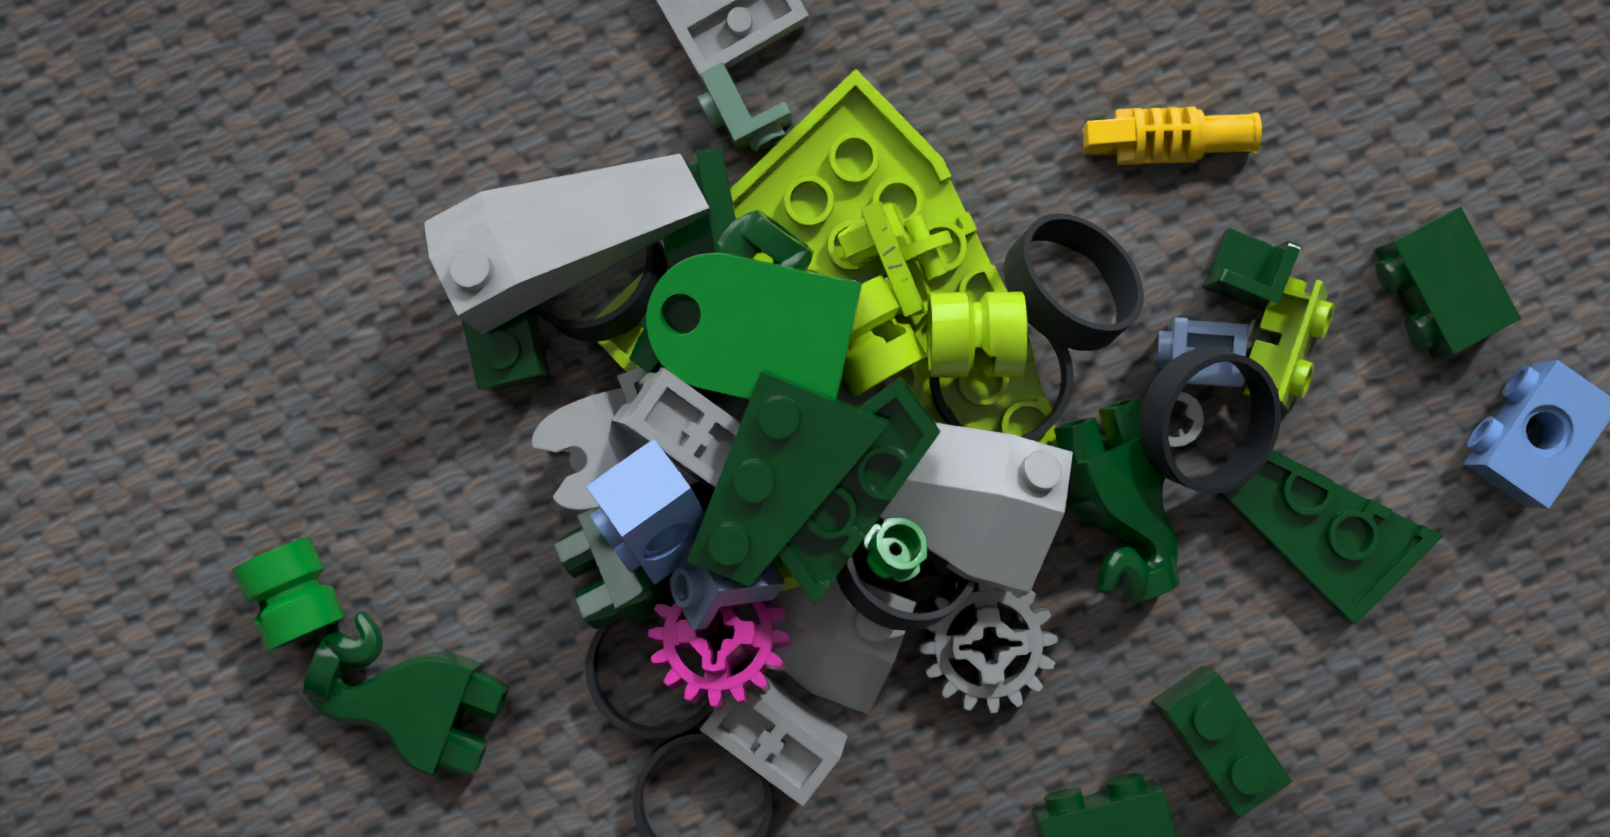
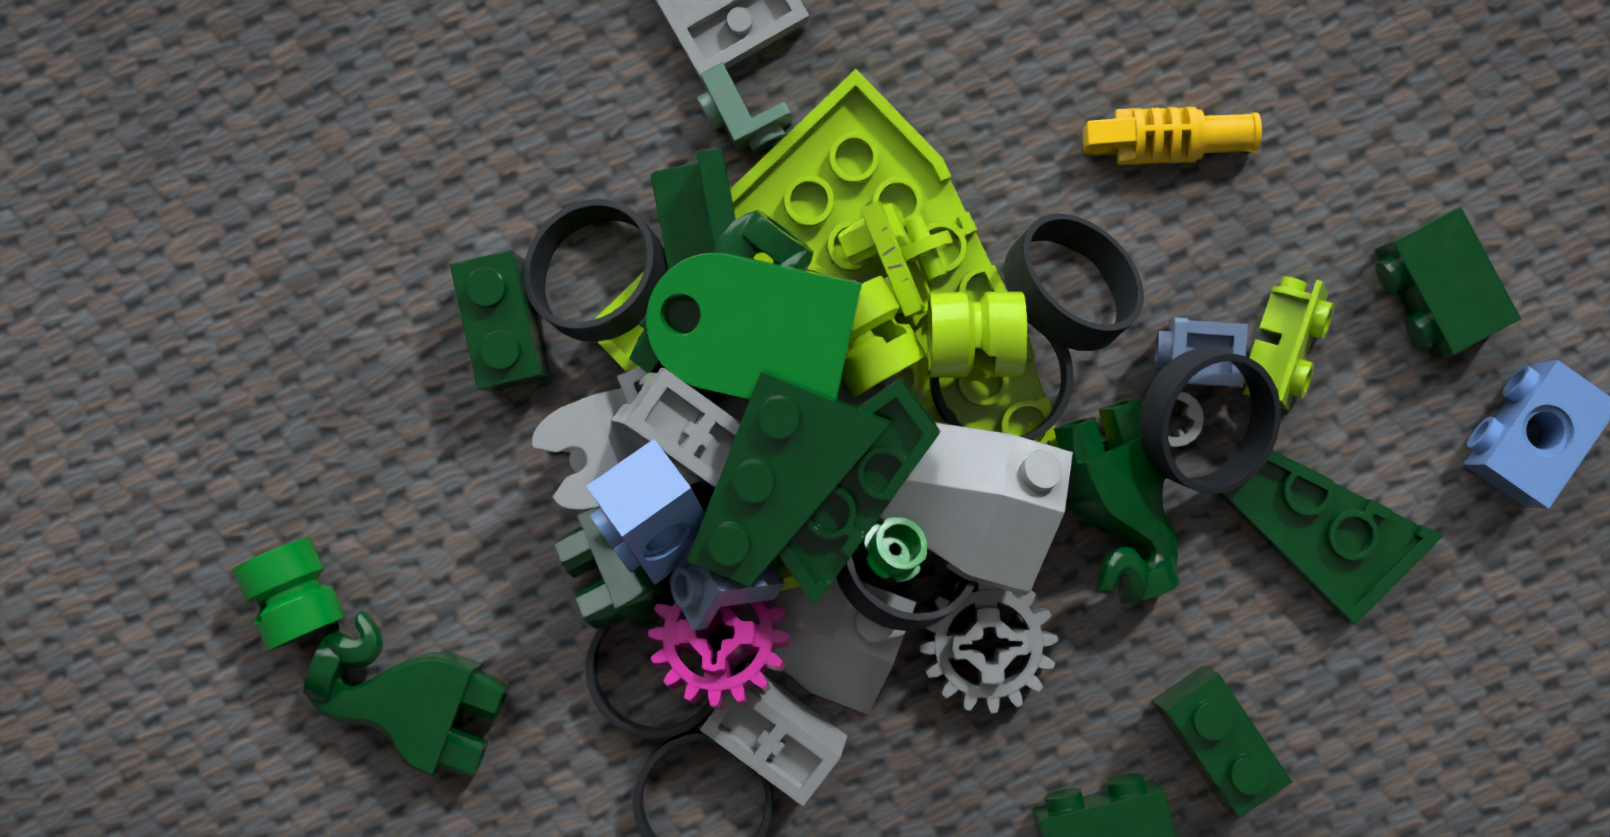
light grey wedge [424,154,712,335] -> none
dark green panel [1202,228,1301,311] -> none

